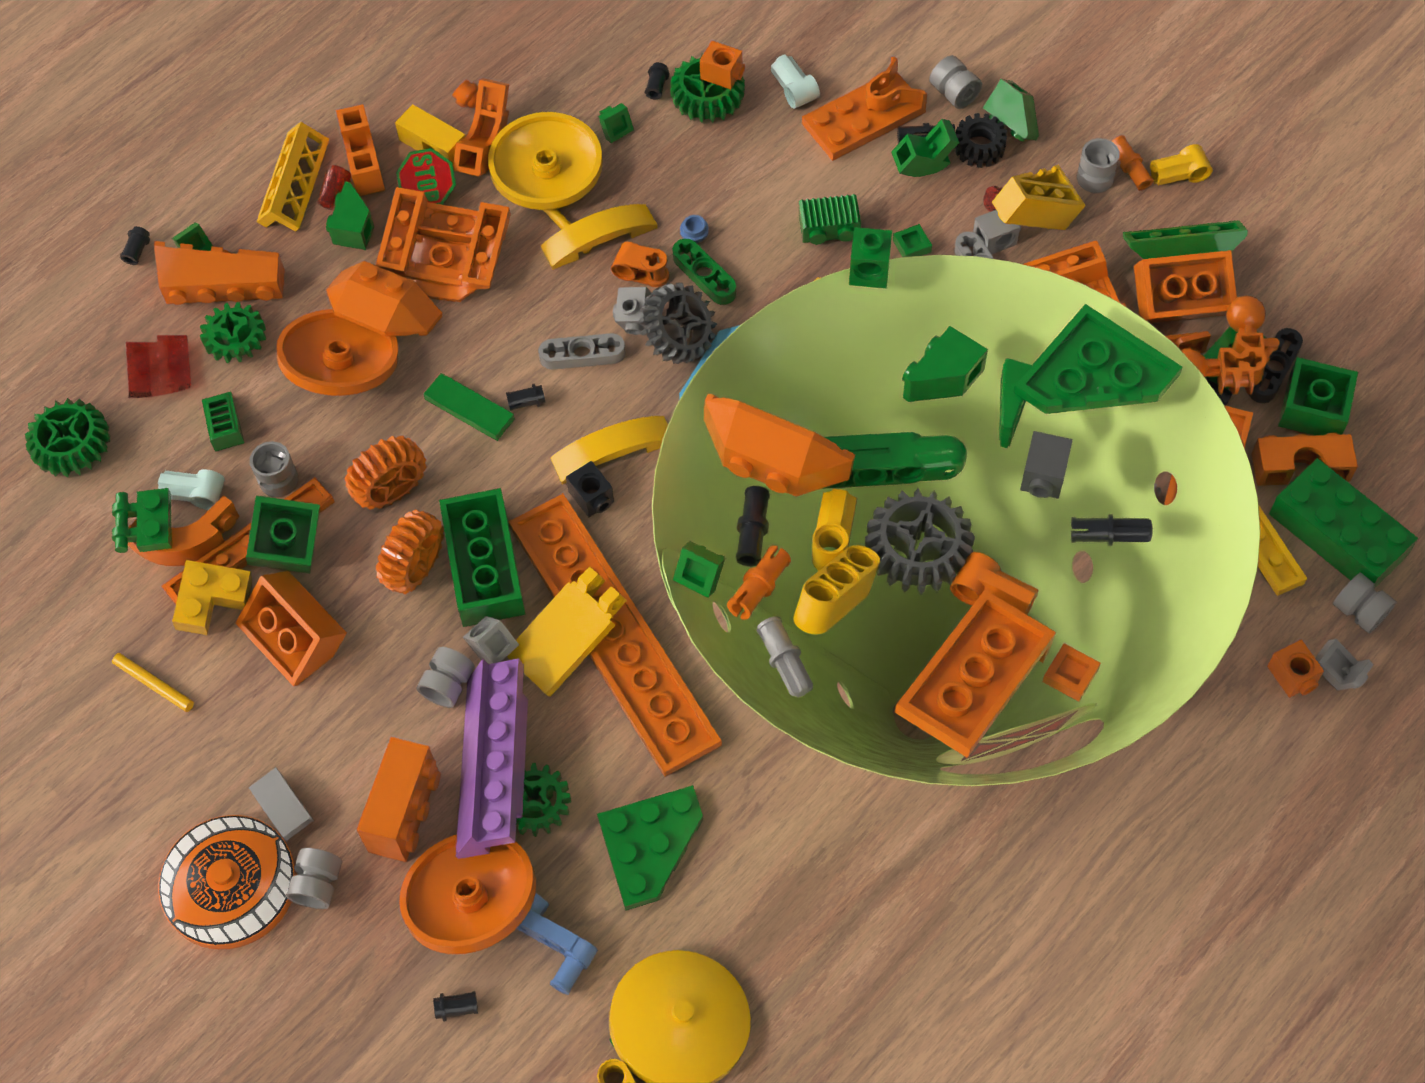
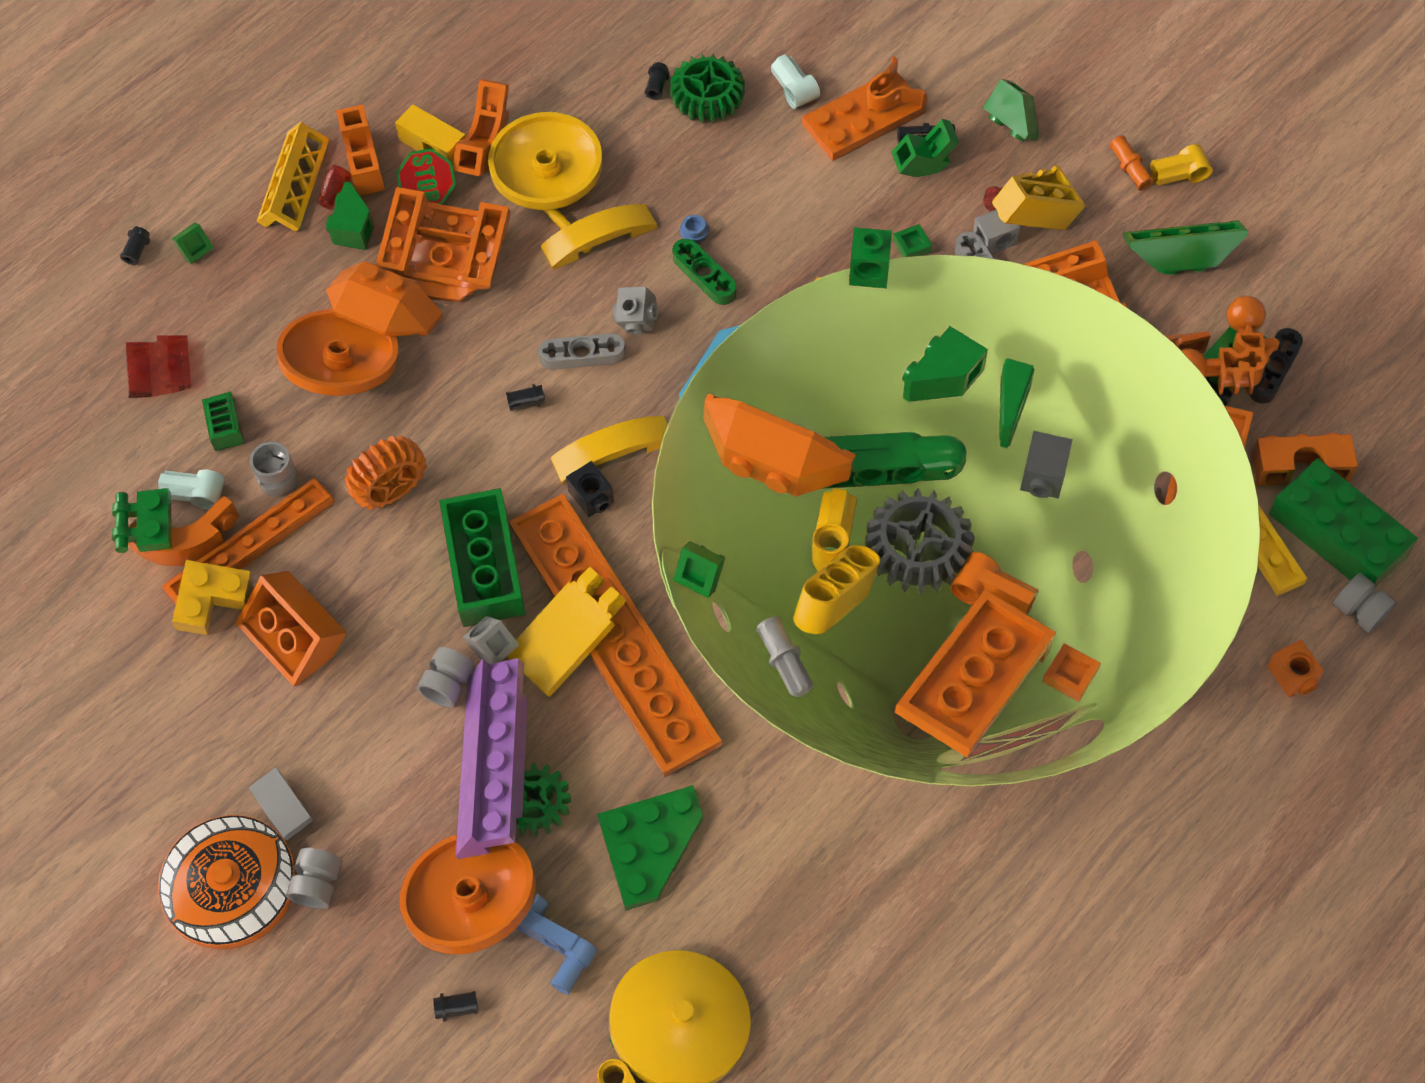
green gear [25,398,110,478] -> none
yellow bar [112,653,194,712] -> none
orange wedge [154,241,285,305] -> none
green gear [200,302,266,363] -> none
green brick [246,495,320,574] -> none
orange brick [356,737,441,862] -> none
orange gear [376,509,444,594] -> none
green tile [423,373,515,441] -> none
orange plate [452,79,478,108] -> none
green tile [598,103,634,143] -> none
orange piece [611,241,670,287] -> none
dark grey gear [638,283,717,364] -> none
orange brick [700,41,745,90] -> none
orange pin [727,546,791,620] -> none
black pin [736,486,770,567] -> none
green brick [799,194,861,245] -> none
light grey wheel [929,55,982,109] -> none
black tyre [954,113,1007,168] -> none
green plate [1014,304,1182,414] -> none
black axle [1071,514,1153,546] -> none
light grey wheel [1077,138,1119,193] -> none
orange brick [1134,250,1237,323] -> none
green brick [1278,357,1358,436] -> none
light grey bracket [1315,639,1374,691] -> none

